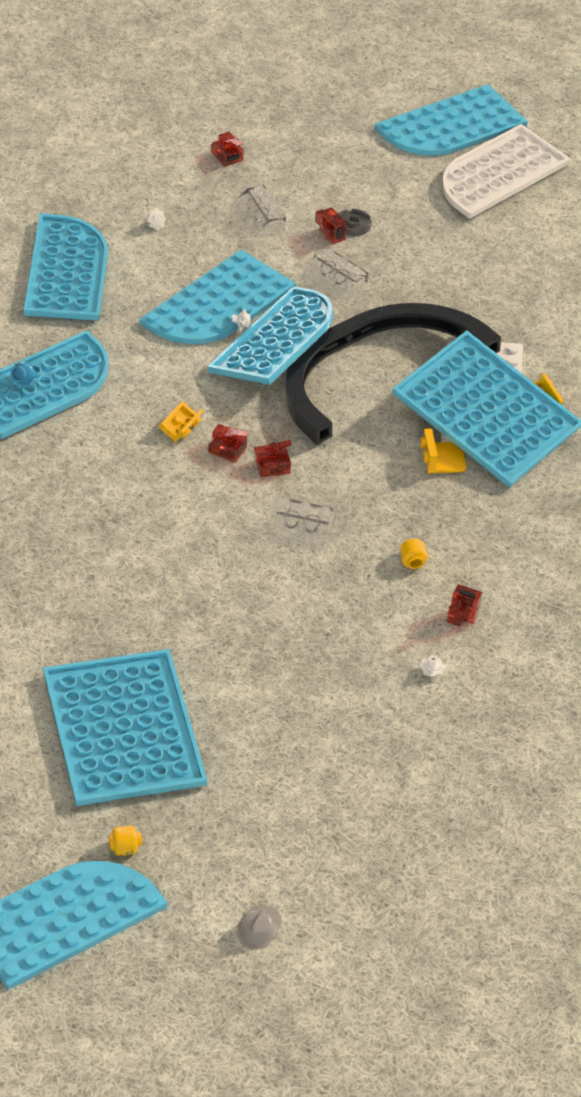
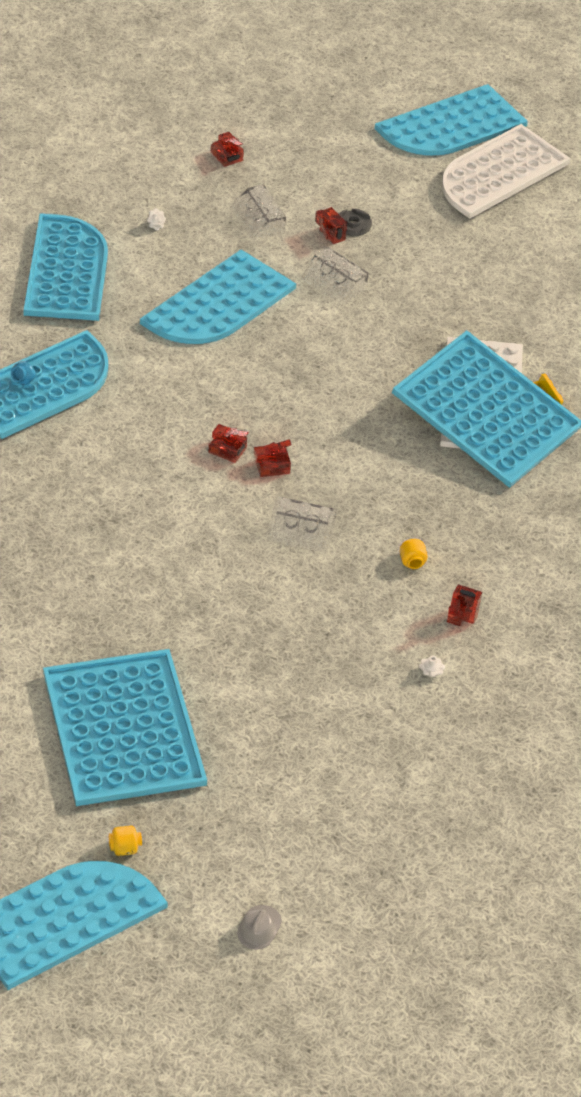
yellow bracket [158,401,204,442] -> none
medium azure plate [207,286,334,385] -> none
white plant [231,309,251,331] -> none
black arch [286,303,501,445] -> none
yellow bracket [420,429,466,473] -> none

